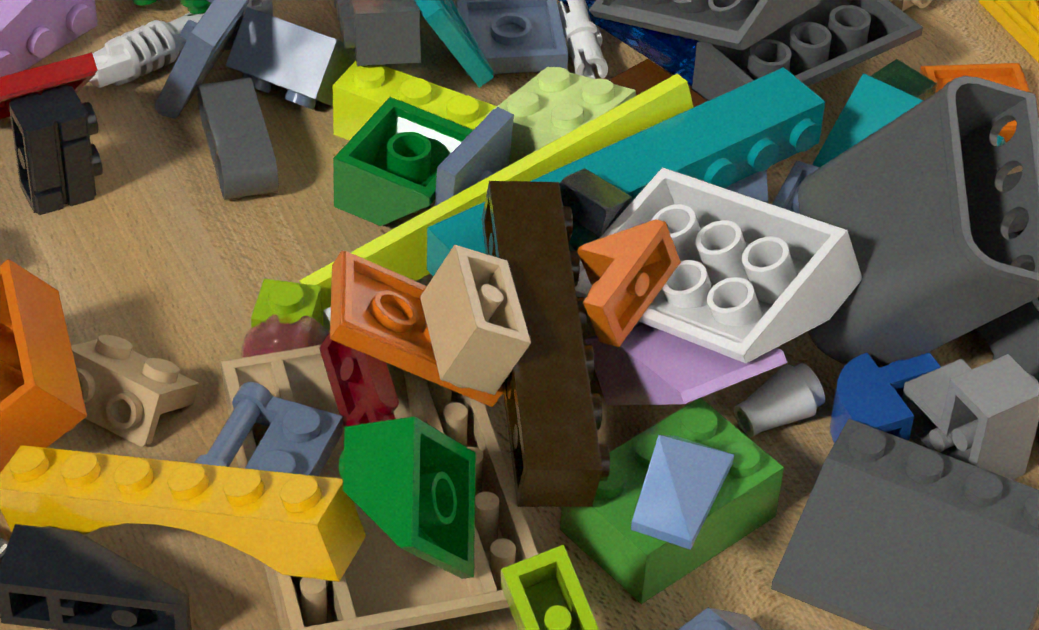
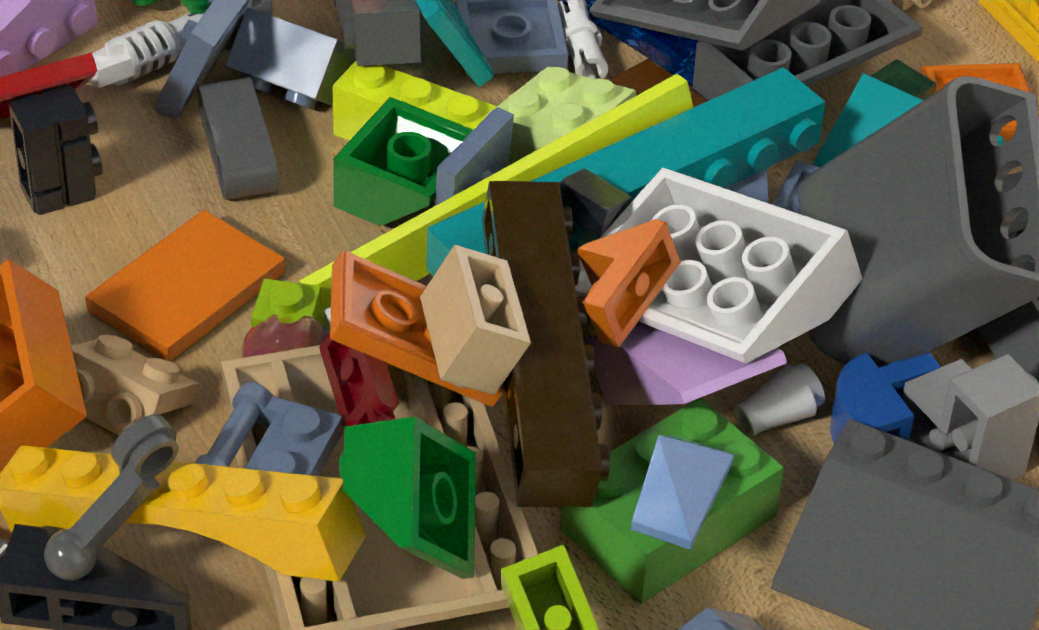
none -> dark grey piece [44,414,179,580]
none -> orange tile [85,209,286,362]

